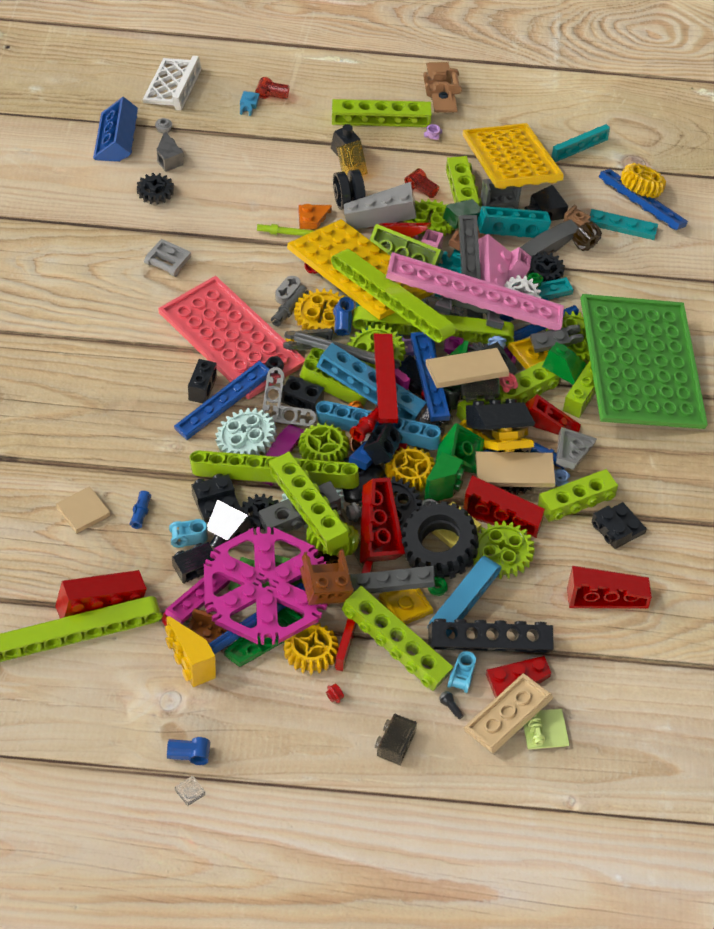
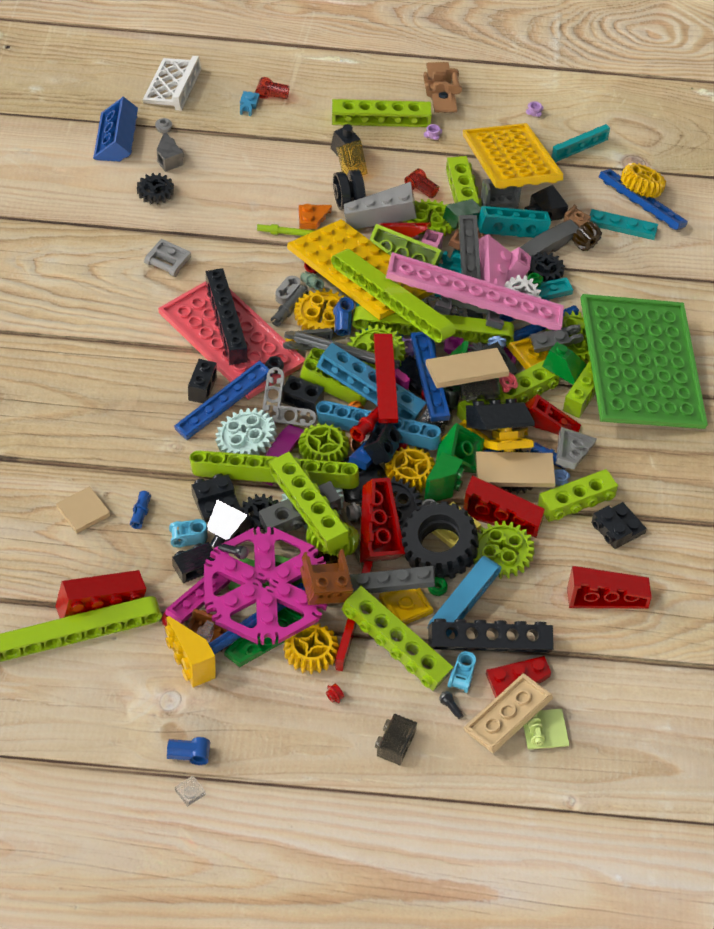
none -> clear plate [196,620,214,643]
none -> black brick [205,268,247,365]
none -> black piece [218,544,249,559]
none -> sand green pin [300,271,324,290]
none -> lavender plate [526,101,544,117]

